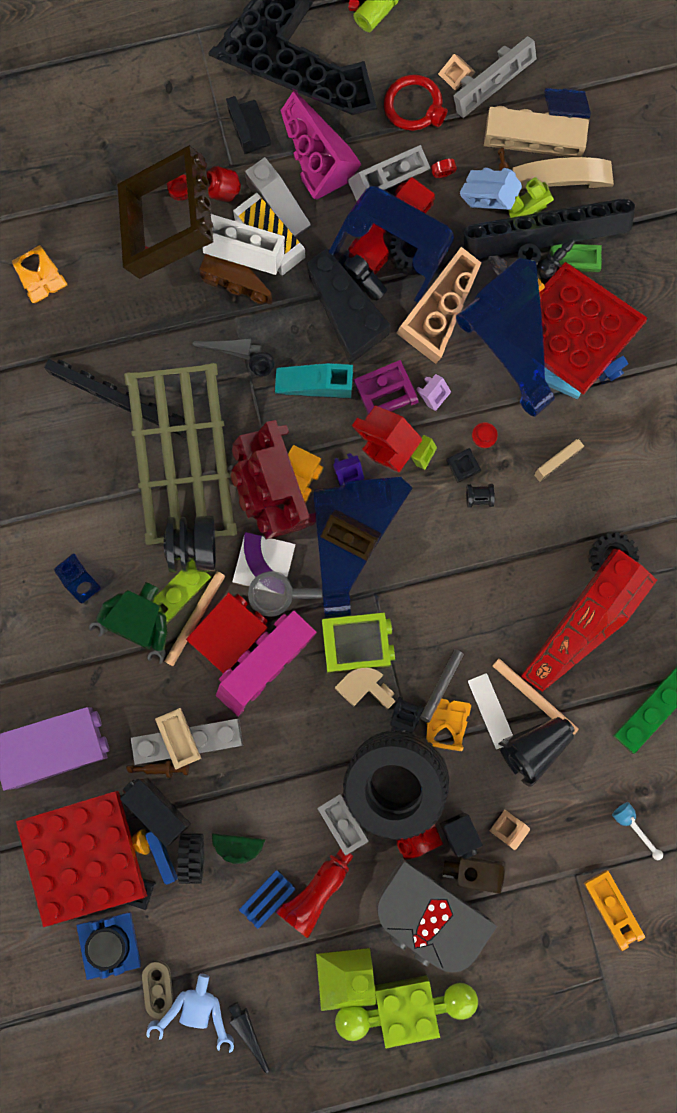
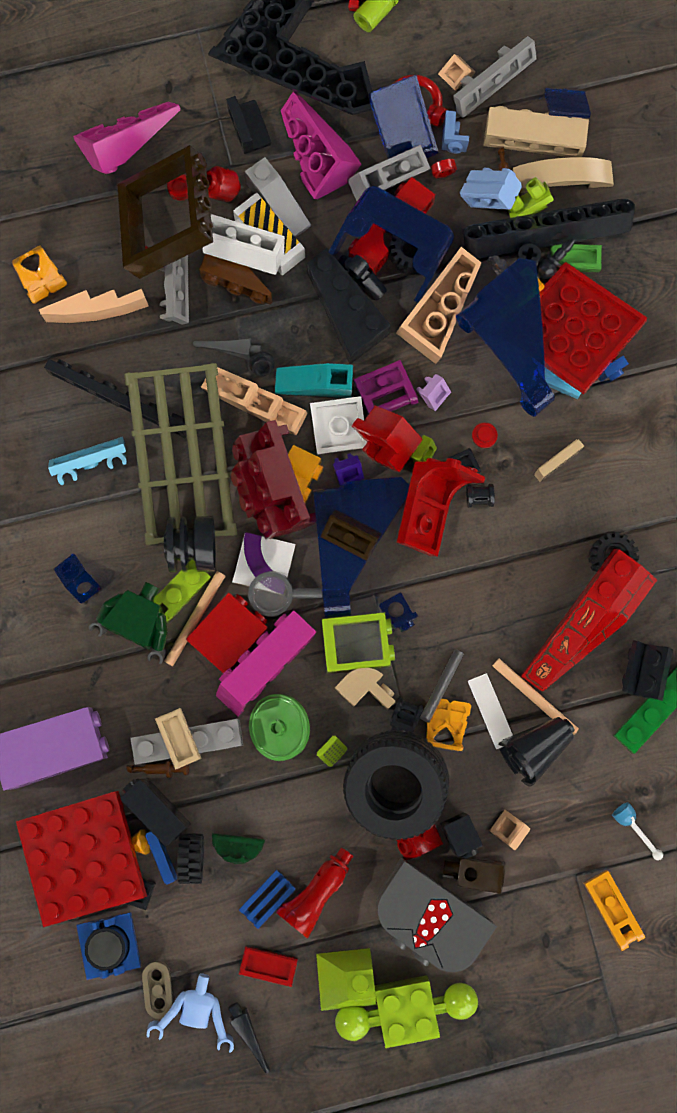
light grey panel [317,794,370,856] -> none
none -> light nougat slope [39,289,149,323]
none -> medium azure plate [48,437,127,485]
none -> dark pink wedge [73,102,181,174]
none -> light grey plate [159,255,189,325]
none -> light nougat slope [201,367,308,435]
none -> red tile [239,946,298,987]
none -> bright green shield [249,694,310,761]
none -> white plate [310,396,367,455]
none -> lime slope [317,736,347,767]
none -> clear blue piece [369,75,439,159]
none -> clear blue bracket [379,592,418,633]
none -> red bracket [397,458,485,557]
none -> medium blue bracket [442,111,469,154]
none -> black bracket [622,640,673,701]

